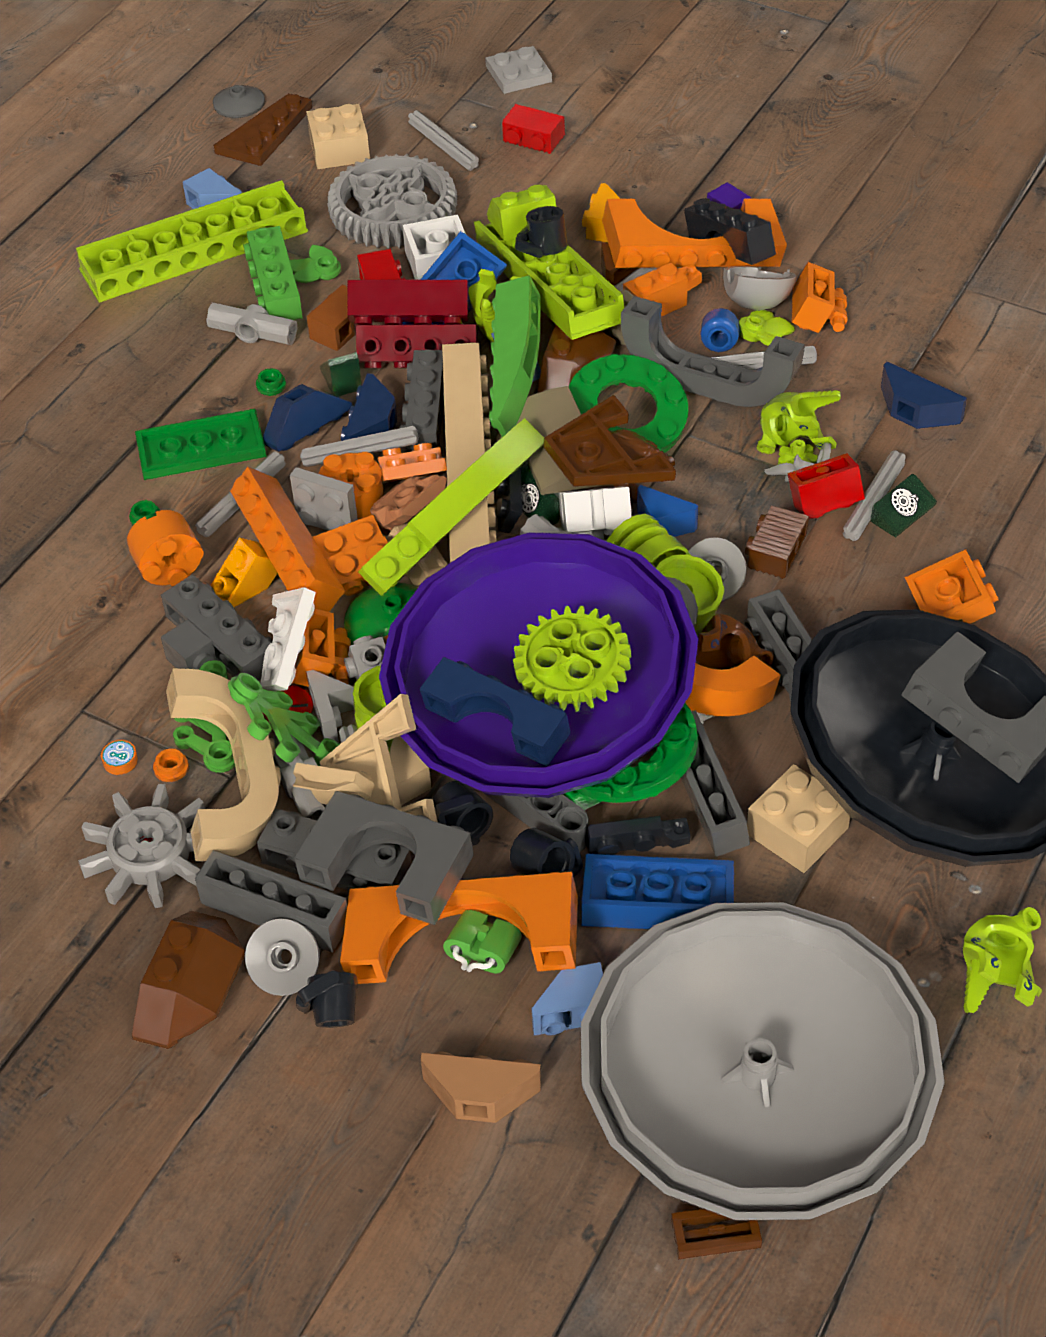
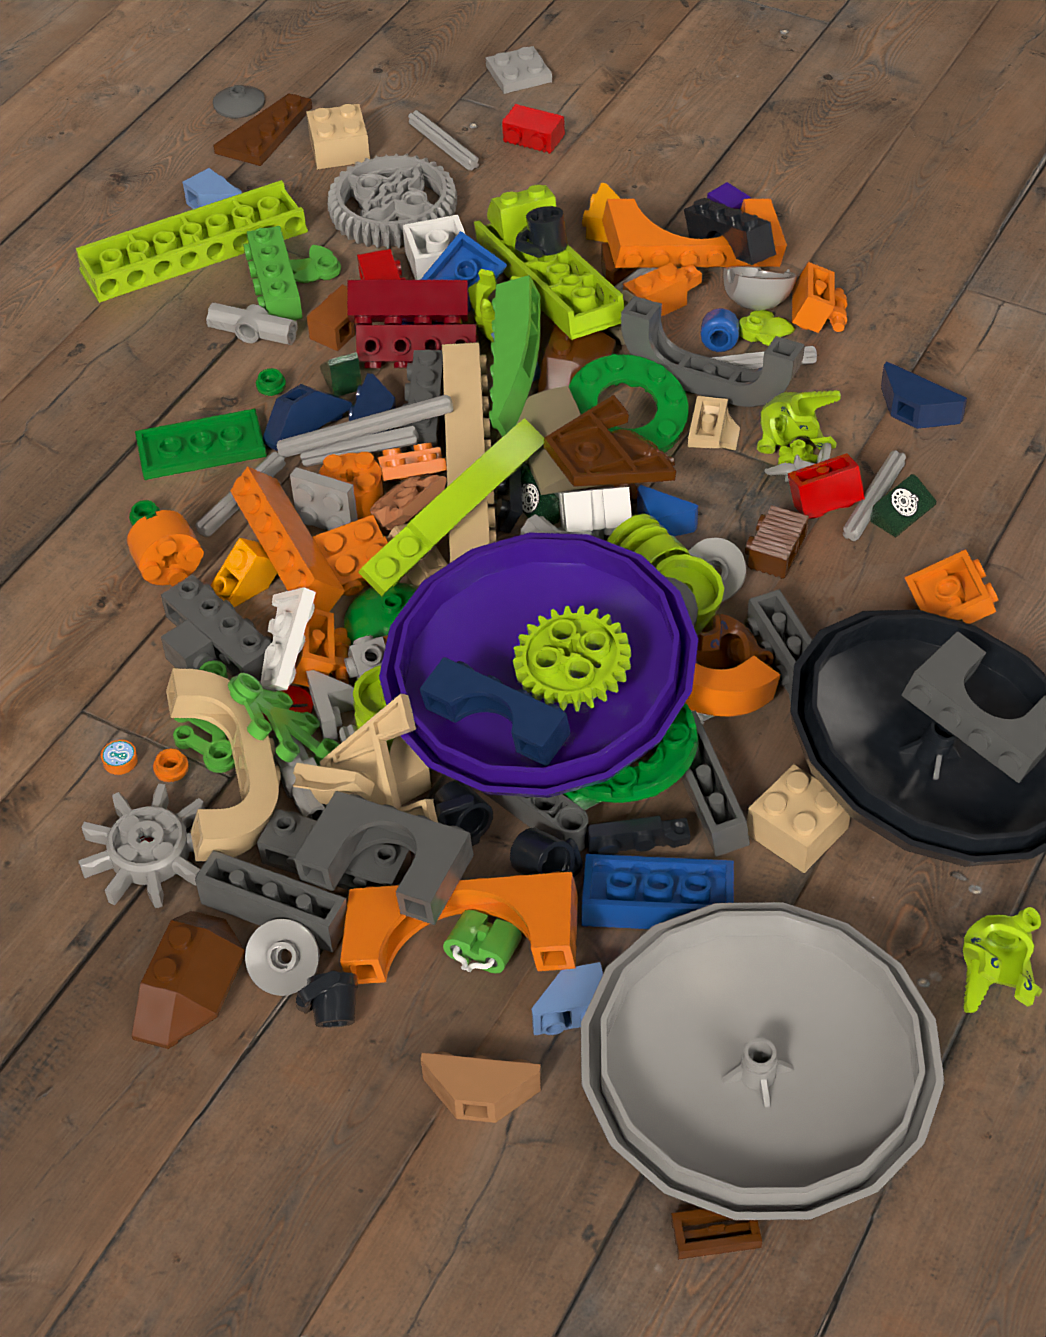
none -> light grey axle [277,395,453,458]
none -> tan slope [688,396,740,450]

